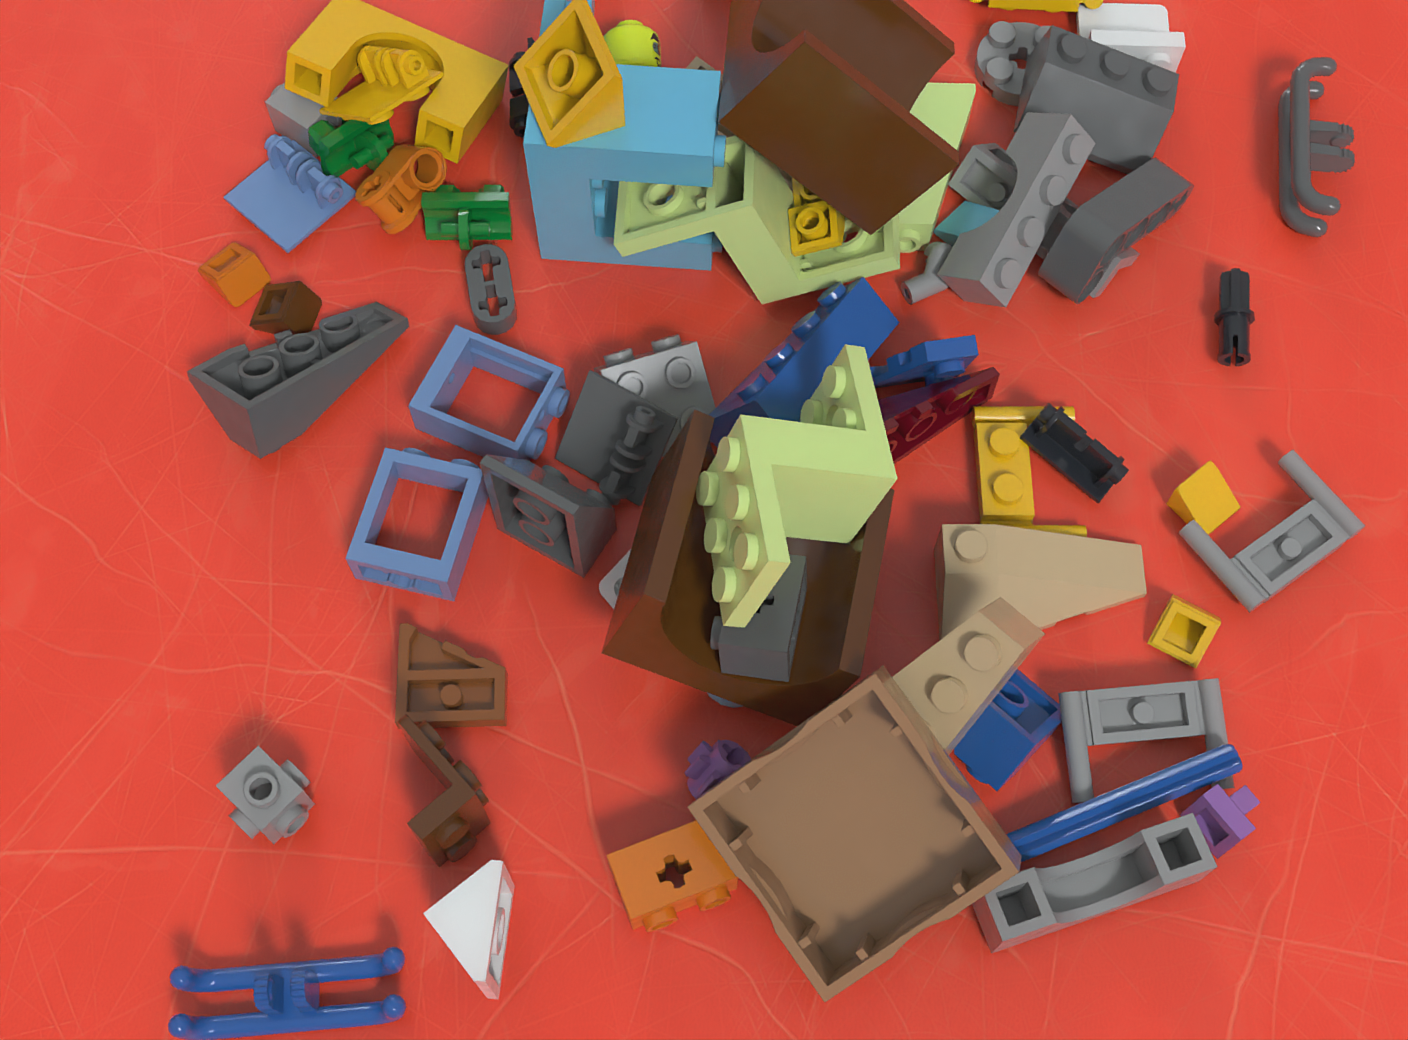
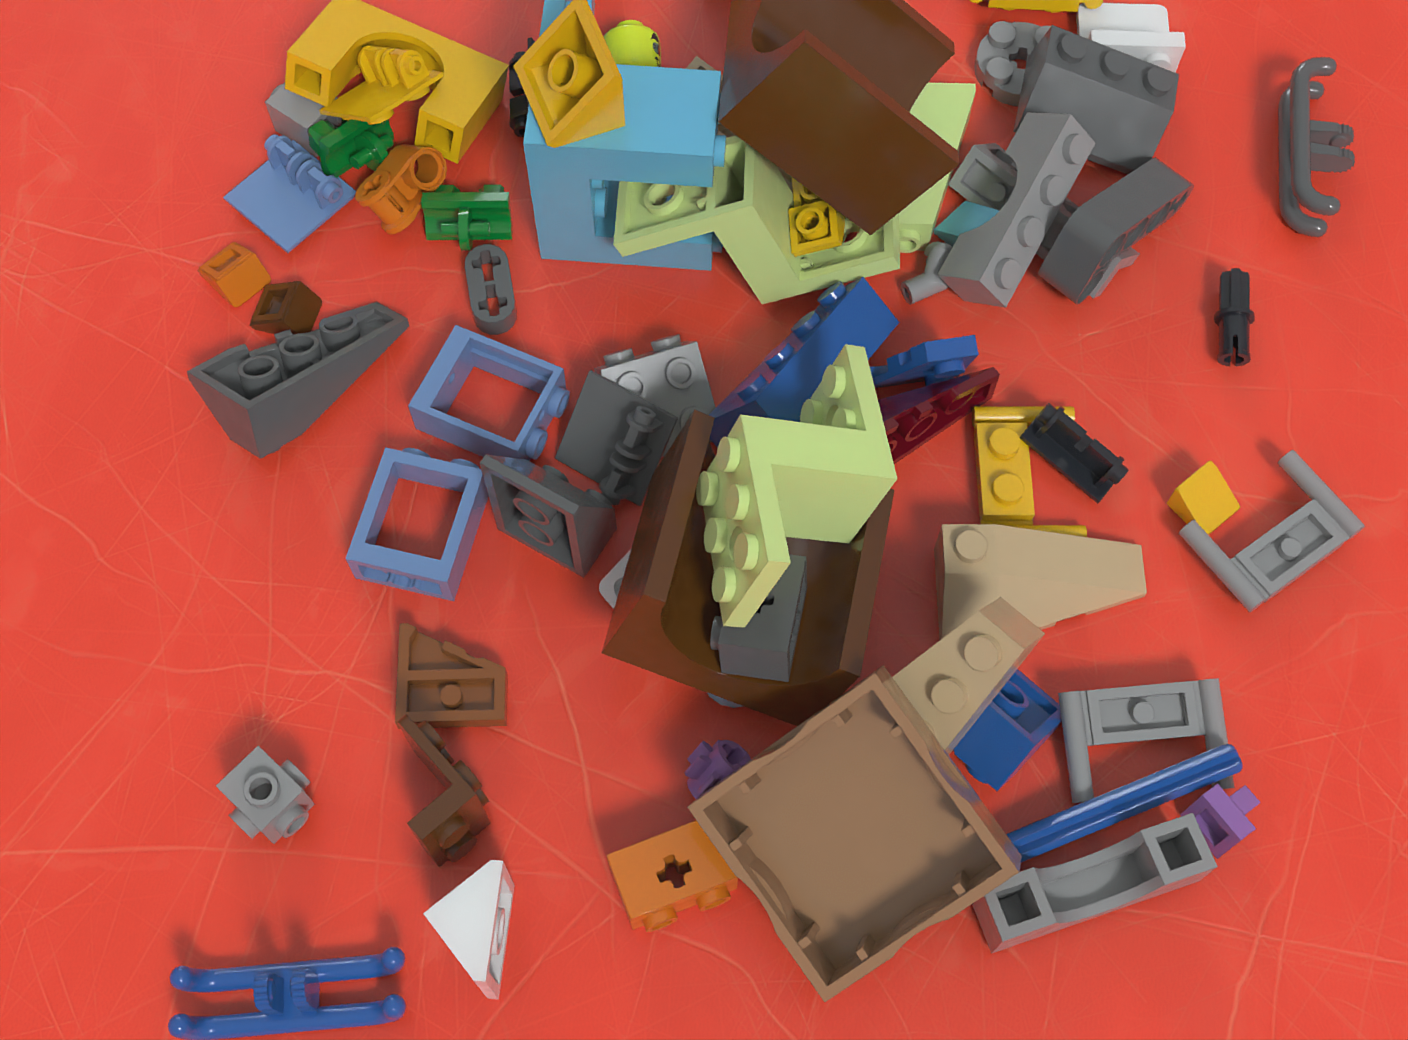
yellow slope [1147,594,1221,668] -> none

